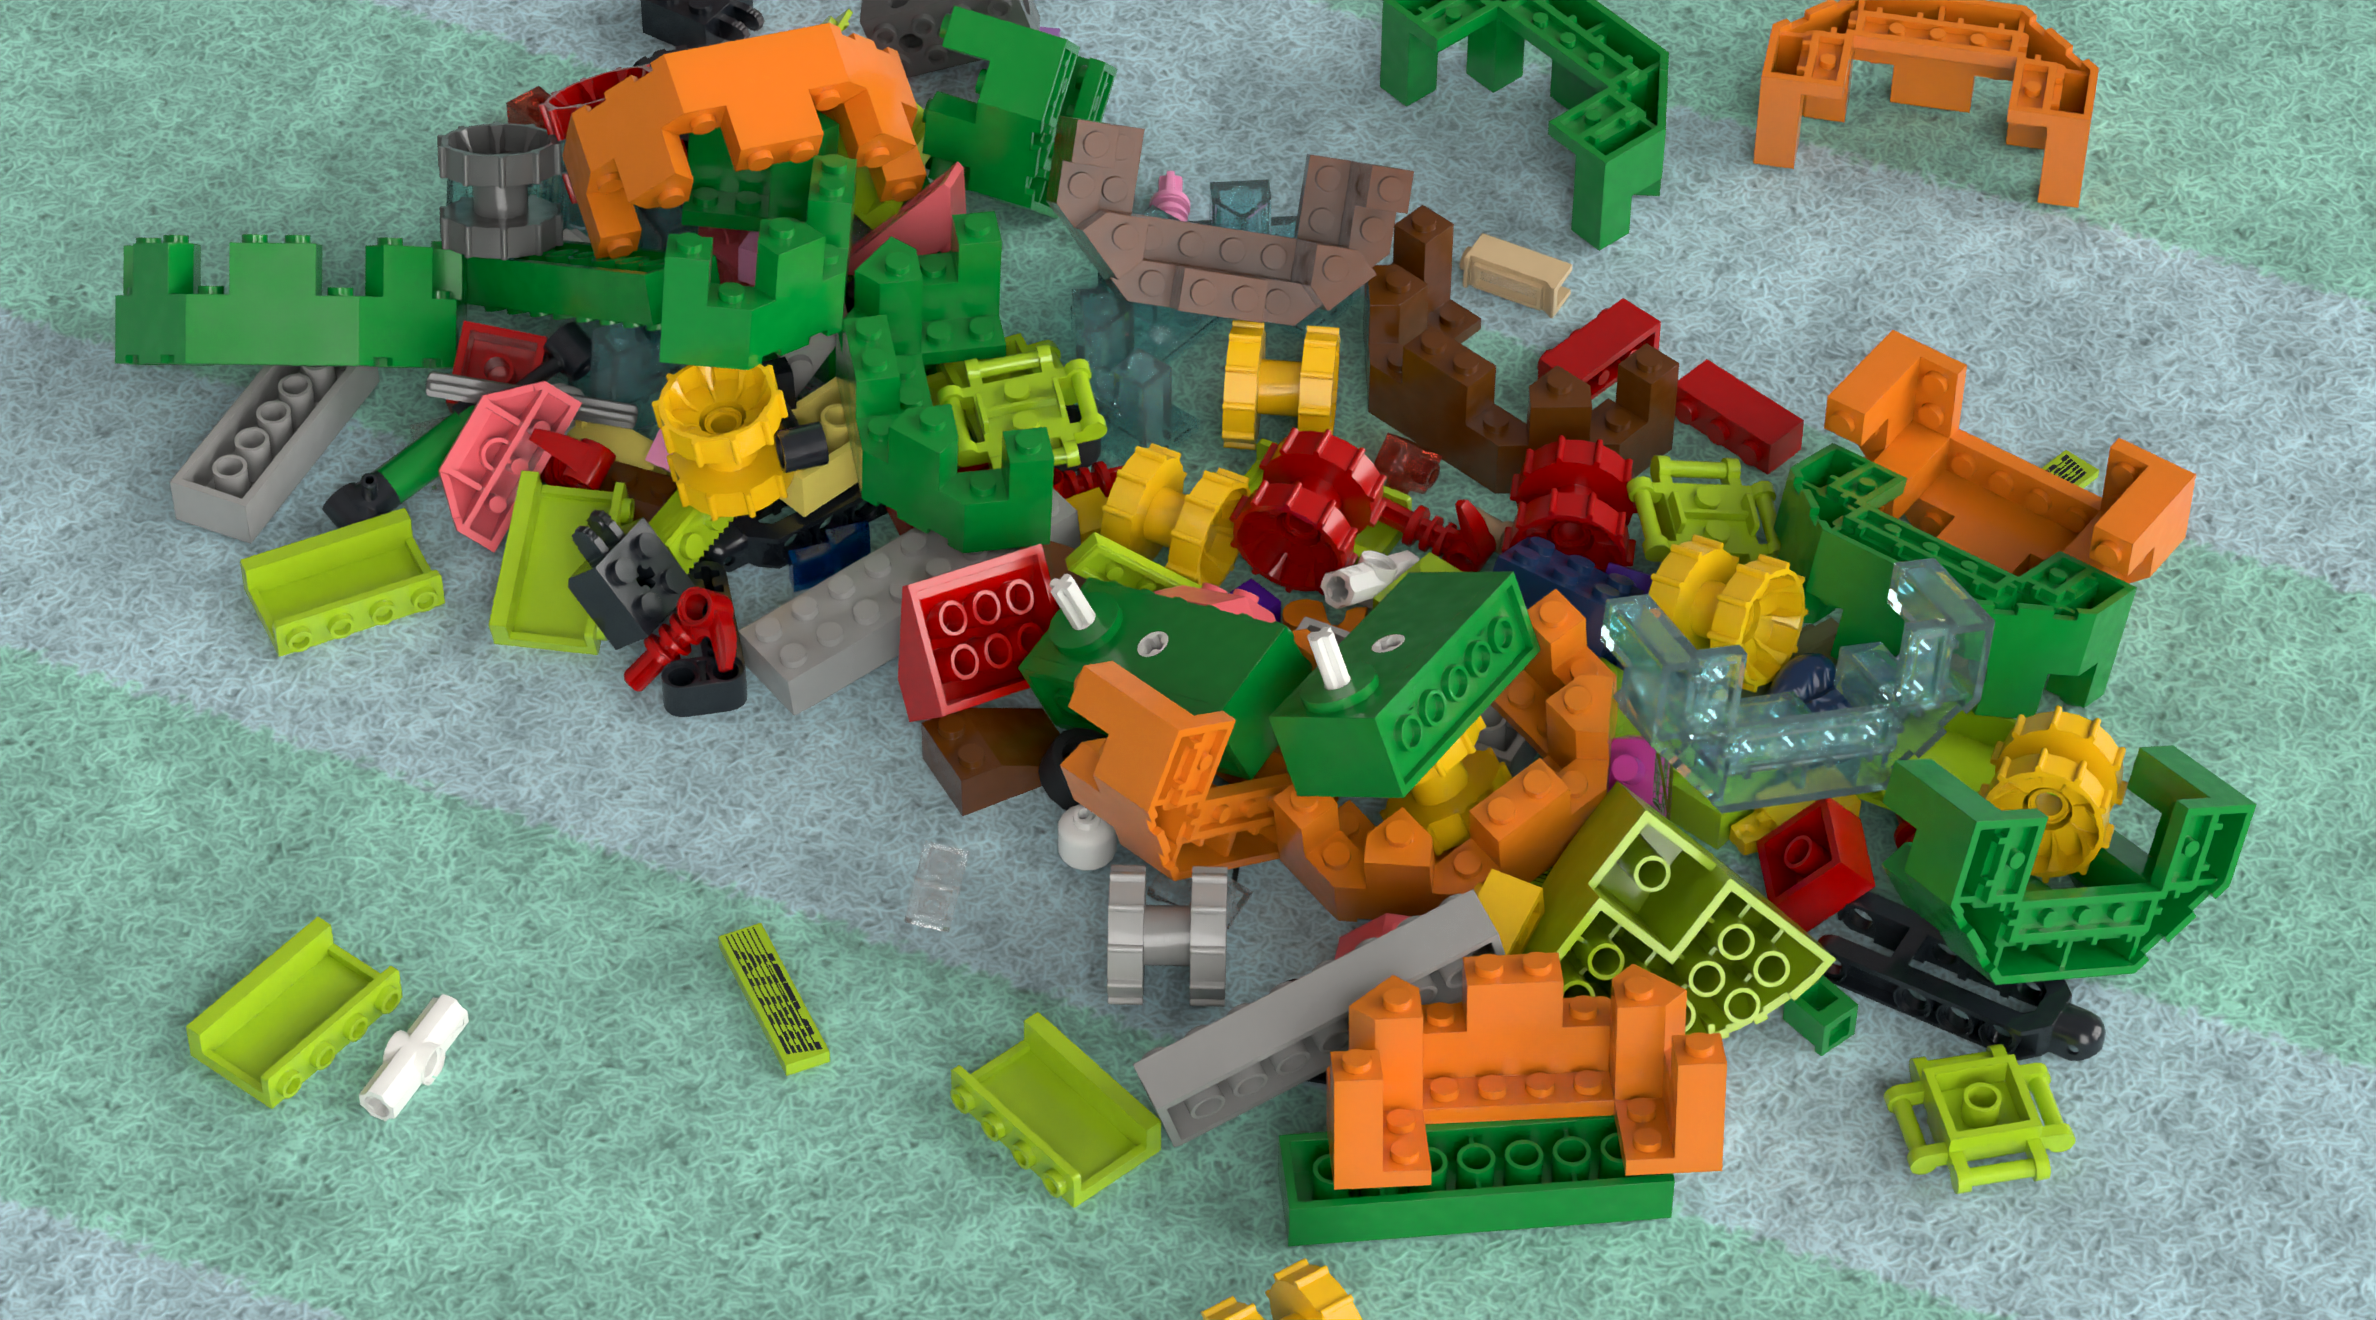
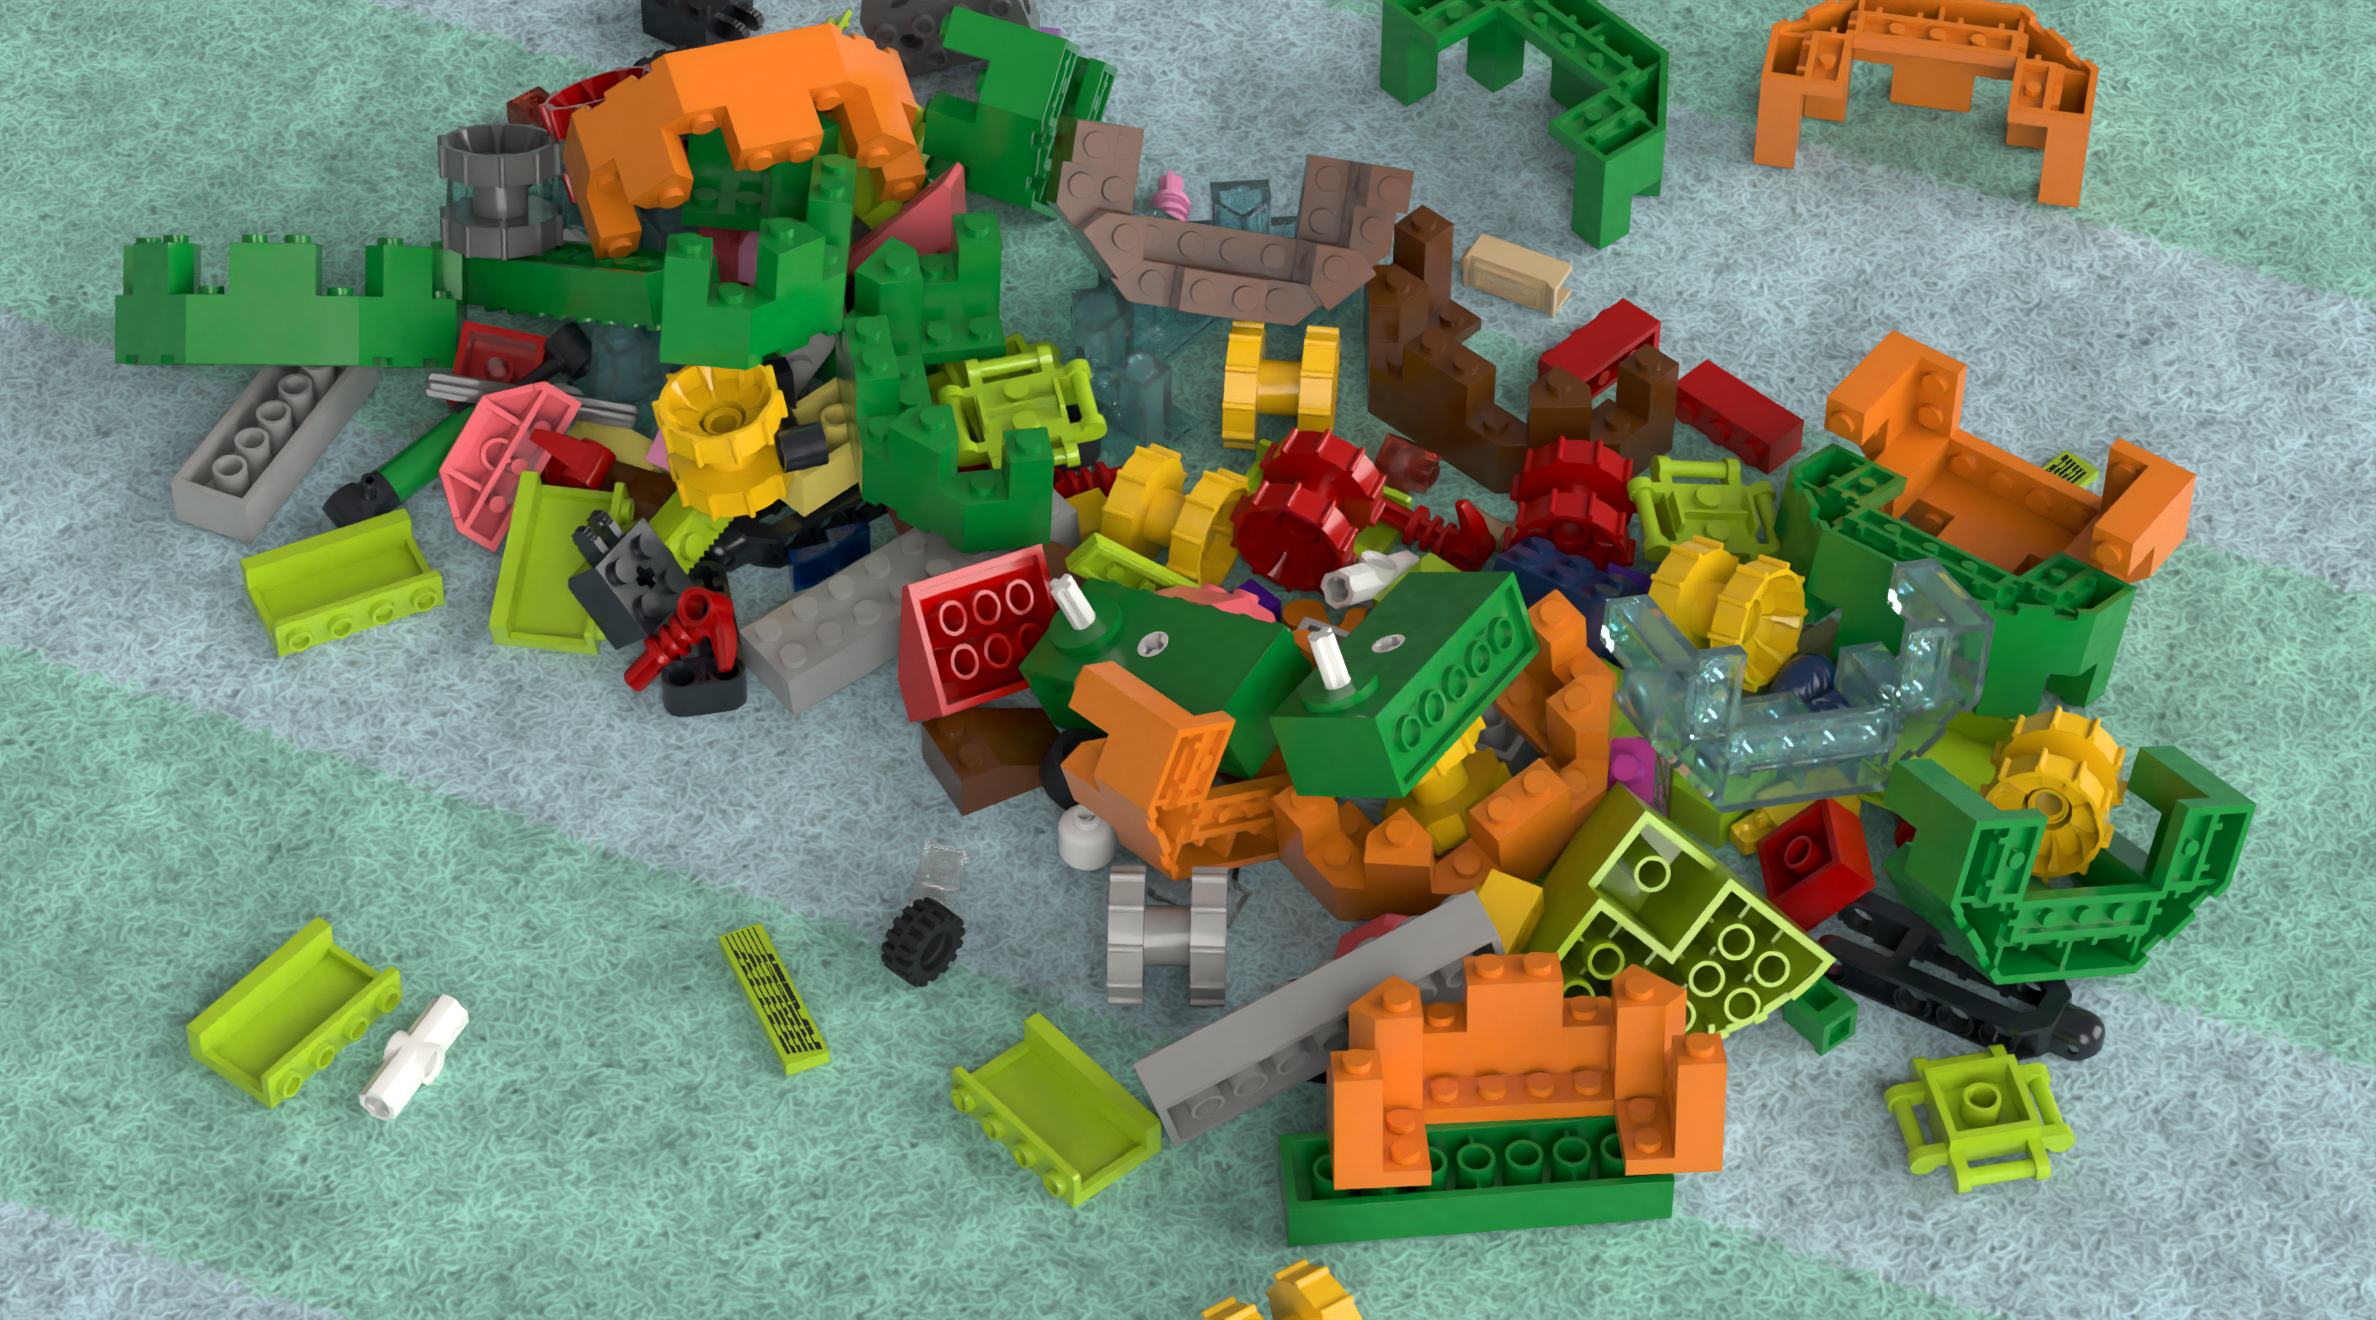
none -> black tyre [881,897,965,987]

